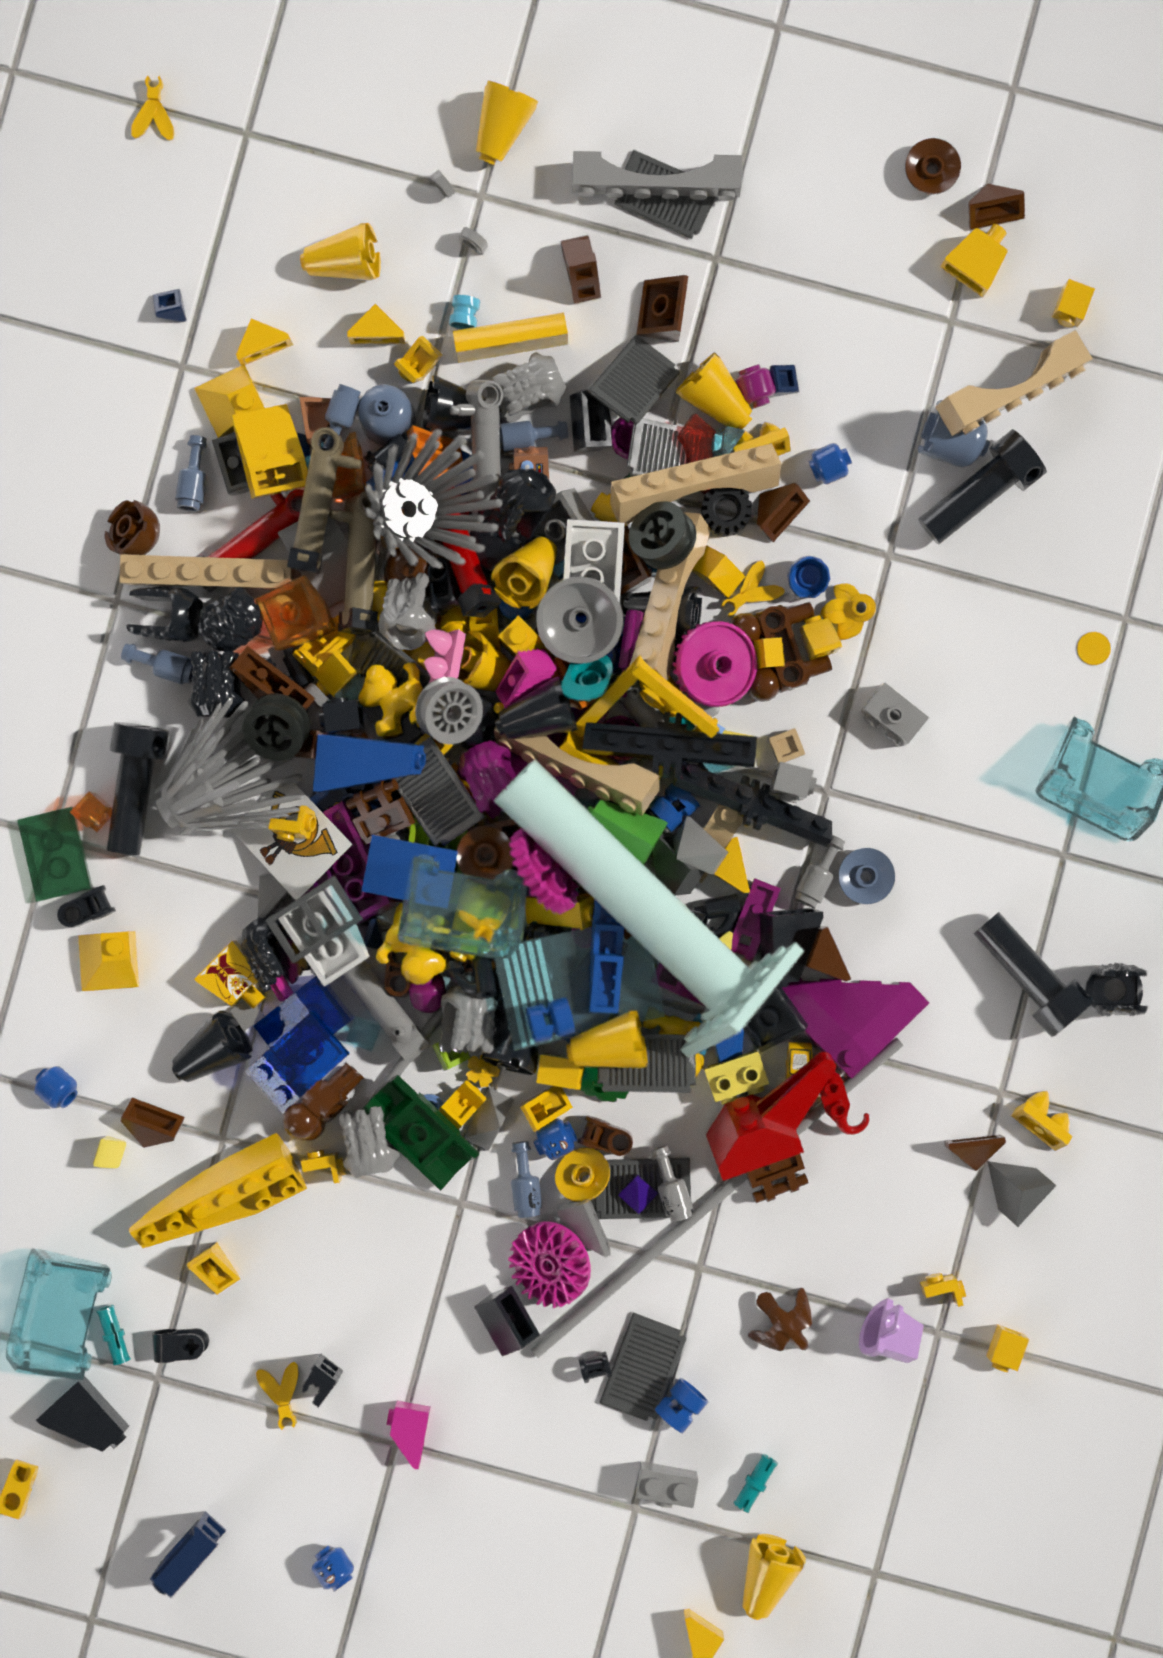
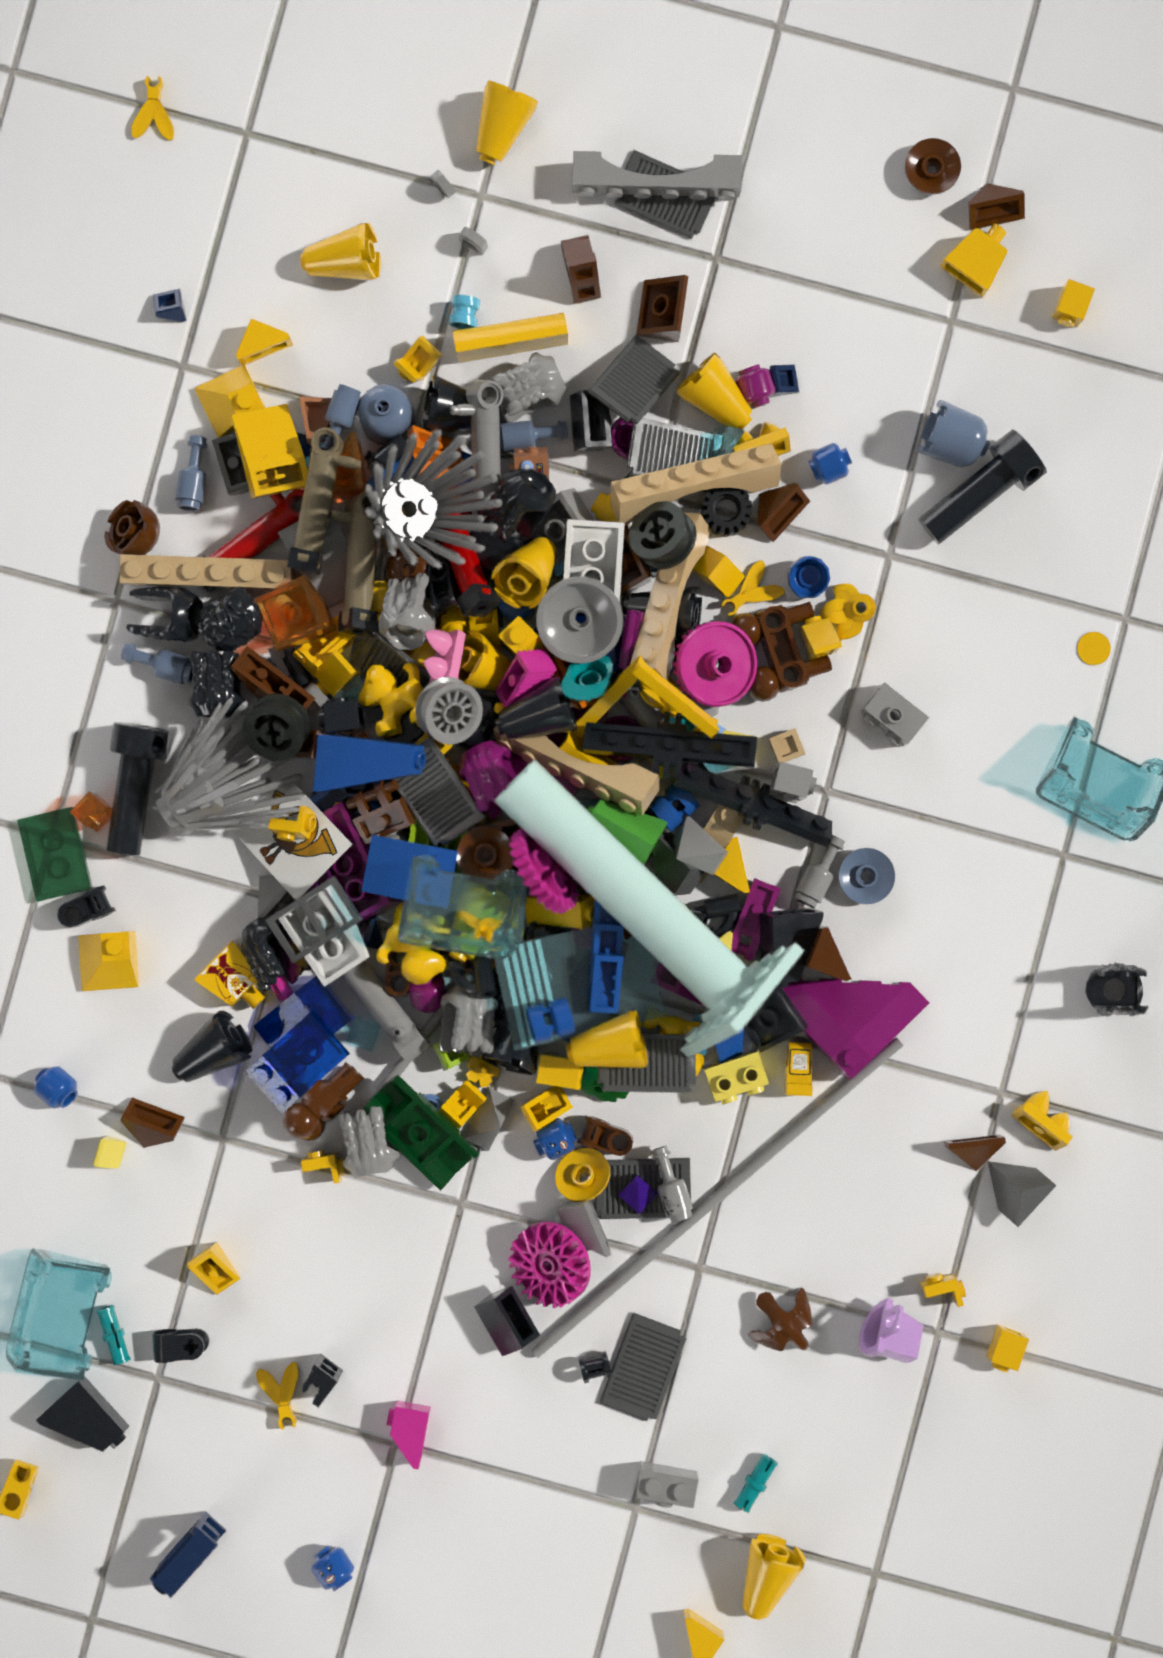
yellow wedge [129,1133,307,1248] -> none
light grey piece [230,1001,265,1031] -> none
yellow slope [347,304,406,344] -> none
sand blue piece [511,1141,542,1218] -> none
blue wheel [655,1378,708,1433] -> none
clear red tile [677,413,716,494] -> none
red slope [706,1052,870,1181] -> none
reddish brown plate [746,1154,809,1203] -> none
yellow slope [753,637,785,669] -> none
tan arch [935,330,1093,436] -> none
black piece [974,912,1094,1037] -> none

